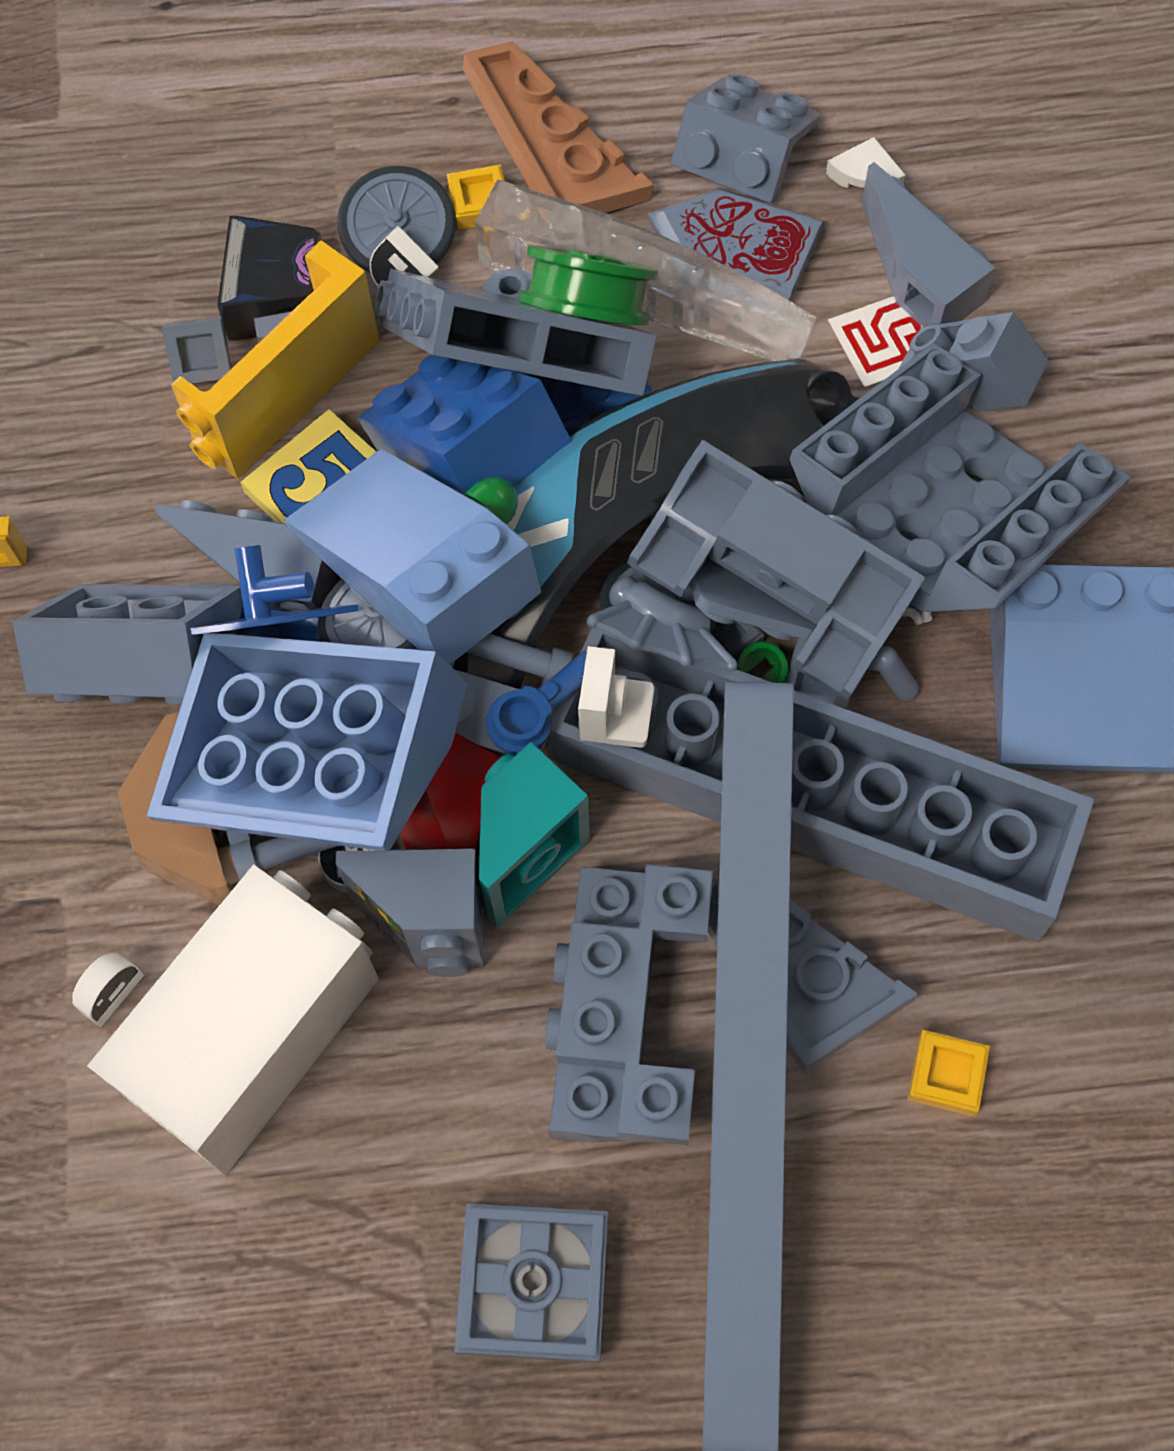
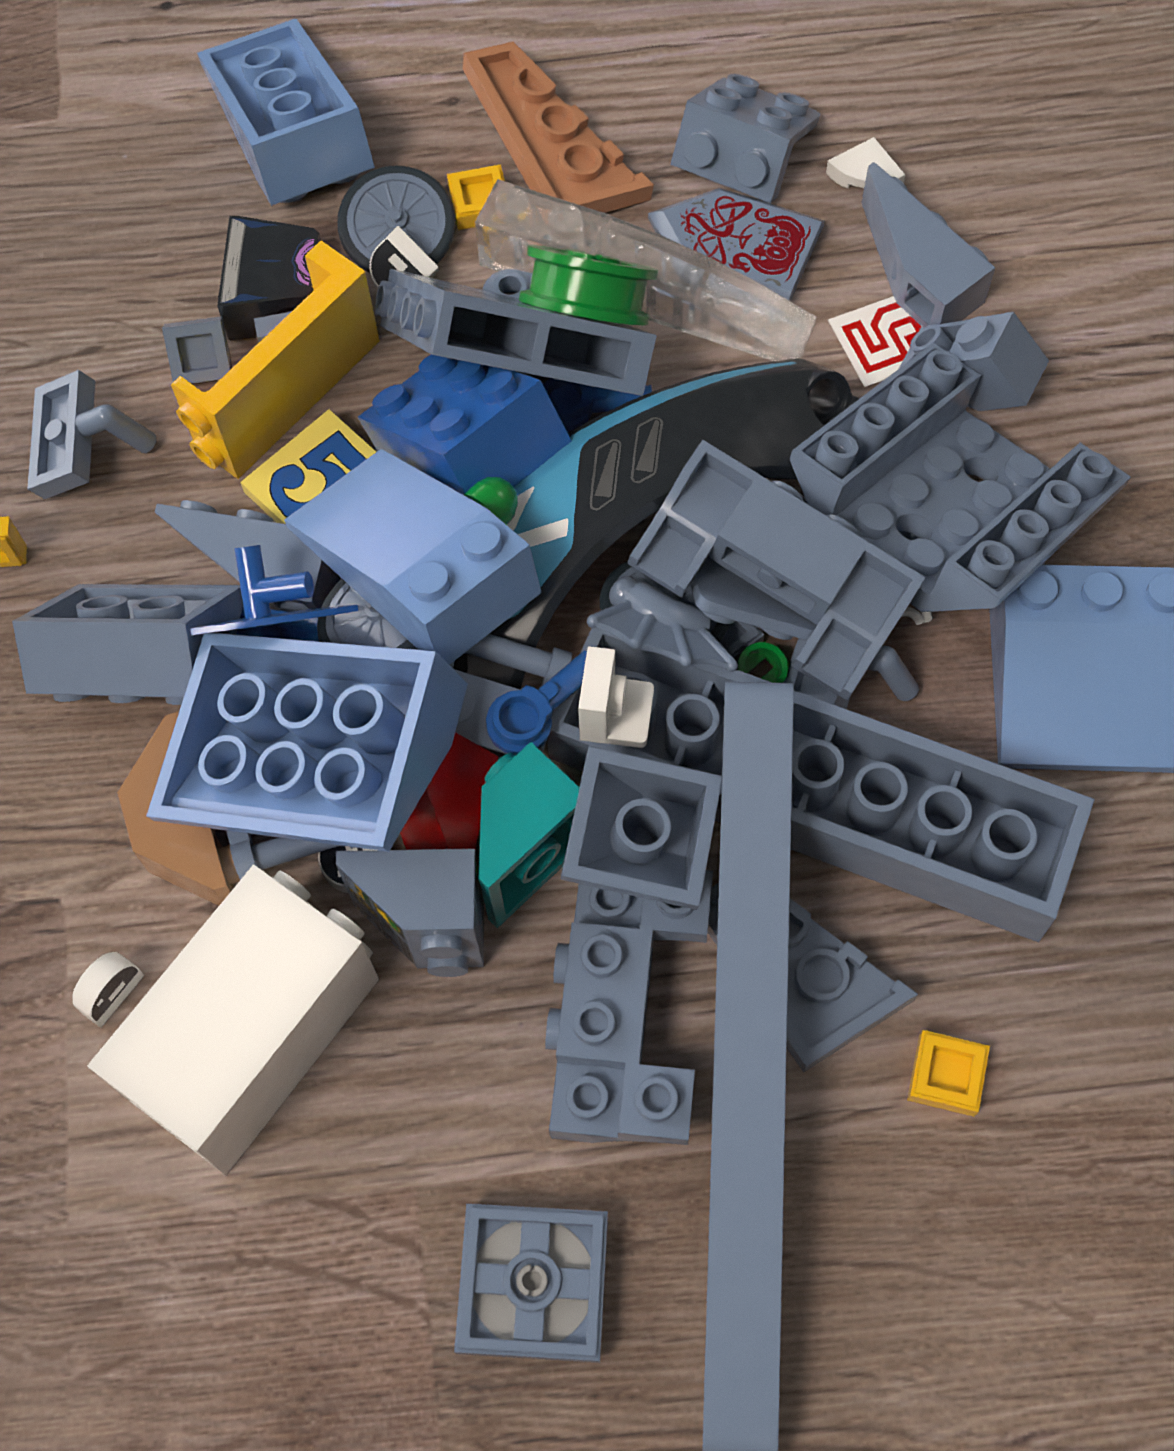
none -> sand blue plate [27,370,156,499]
none -> medium blue slope [197,18,375,205]
none -> sand blue slope [560,746,722,910]

